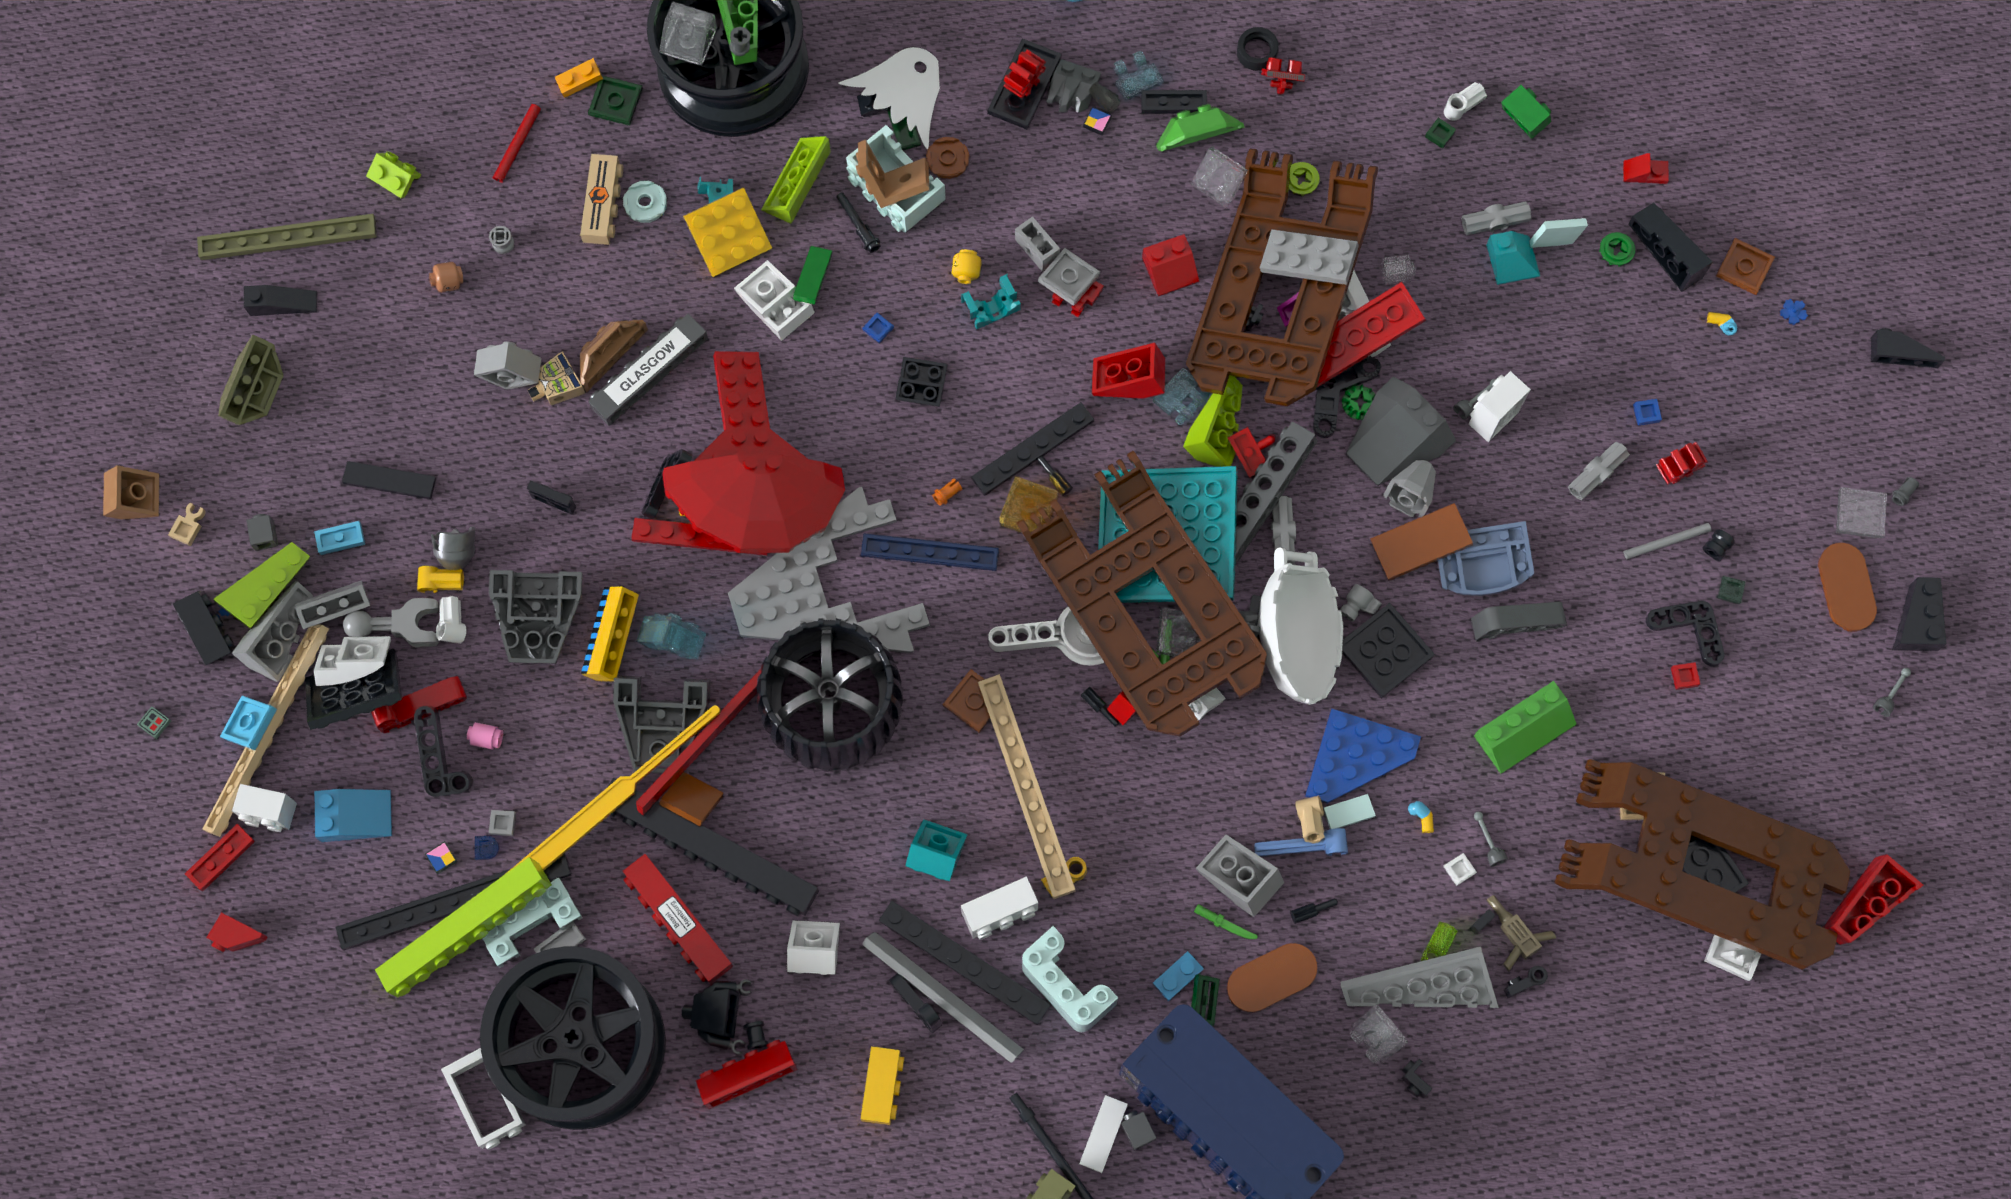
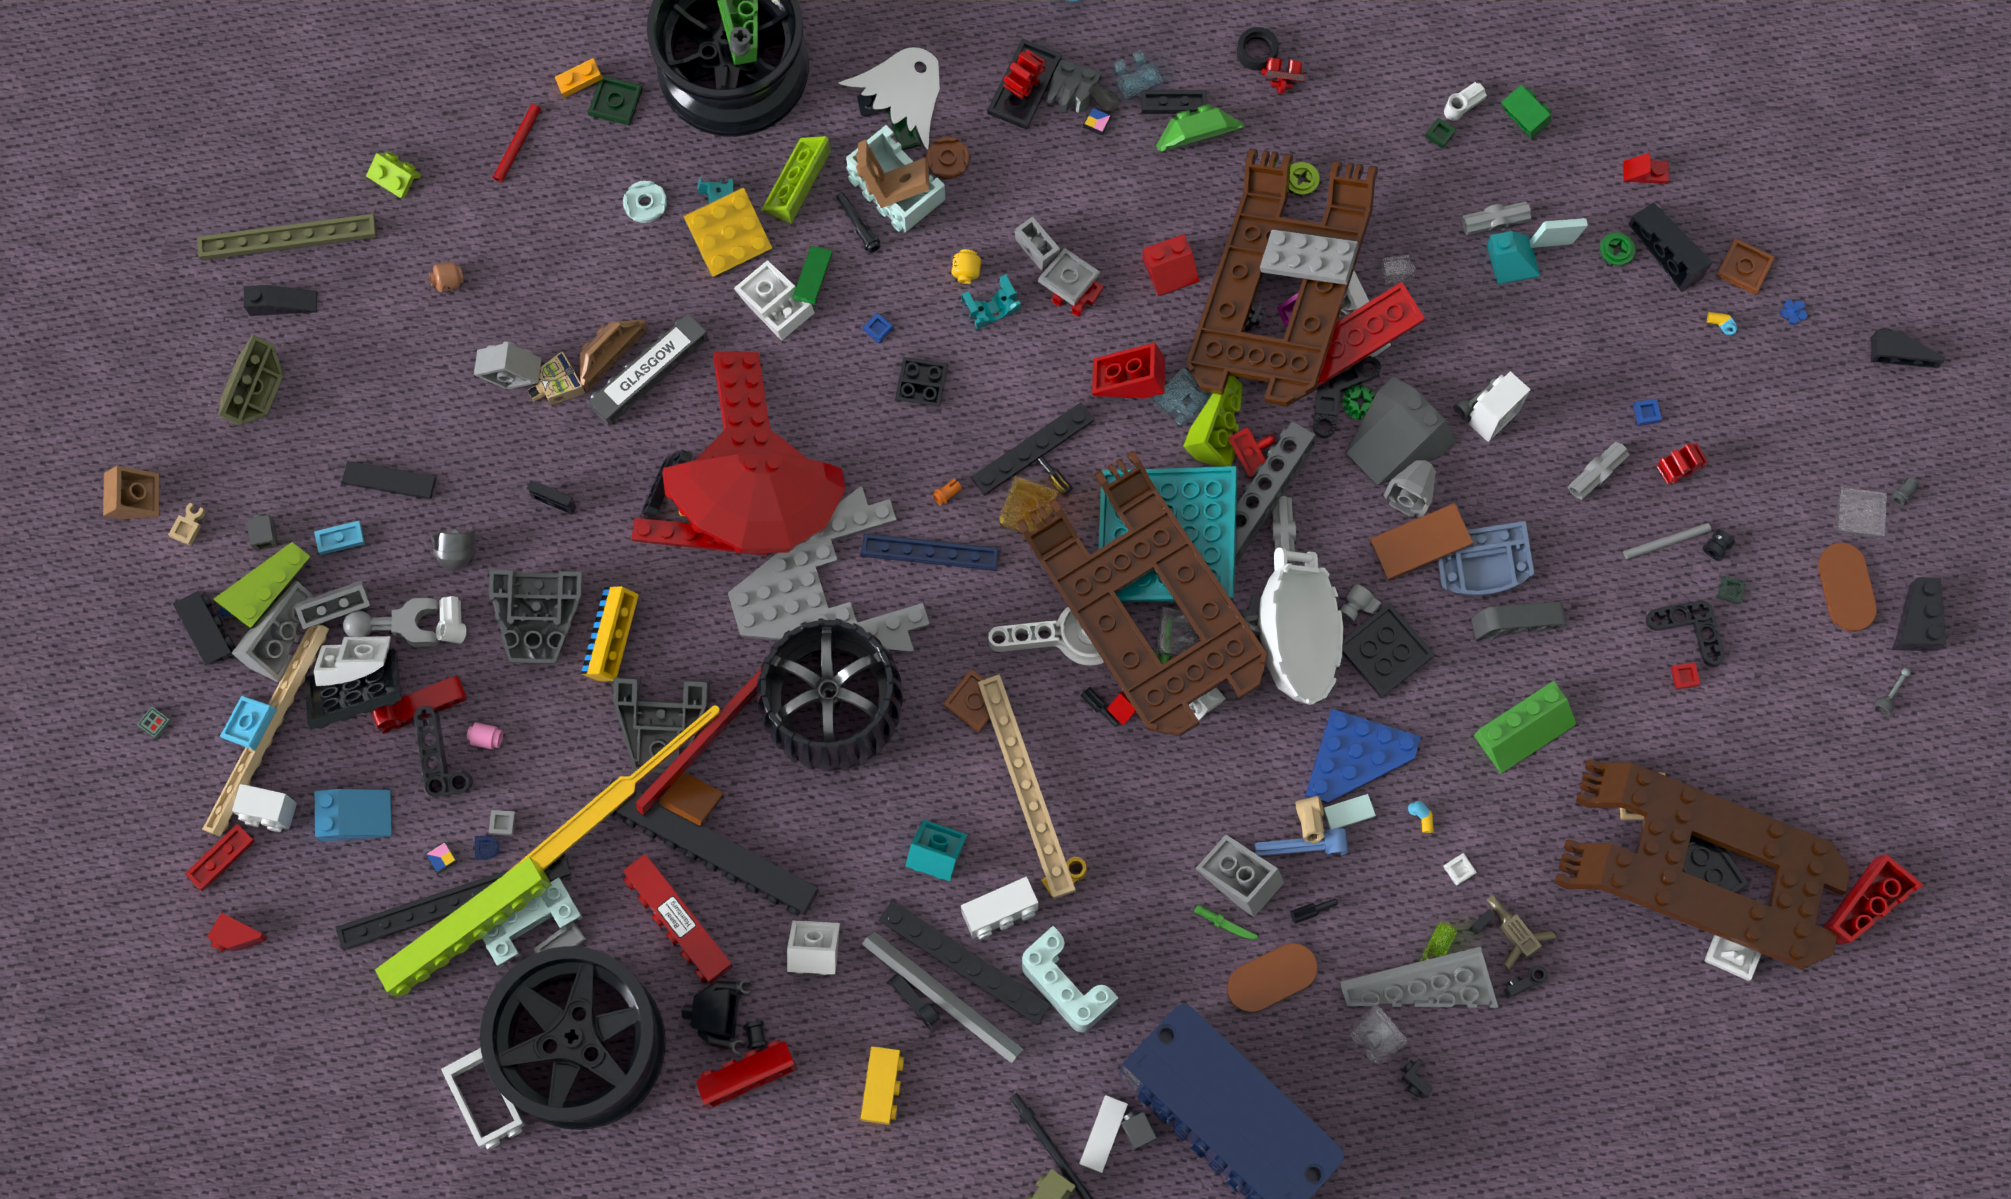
yellow piece [417,566,464,593] -> none
light grey wheel [489,226,515,254] -> none
tan brick [580,154,623,245] -> none
clear light blue brick [636,613,706,659] -> none
clear slope [659,2,717,66] -> none
dark azure plate [1153,951,1204,1001] -> none
clear plate [1190,147,1248,208] -> none
dark green tile [1191,974,1220,1026] -> none
hinge [1474,812,1508,867] -> none

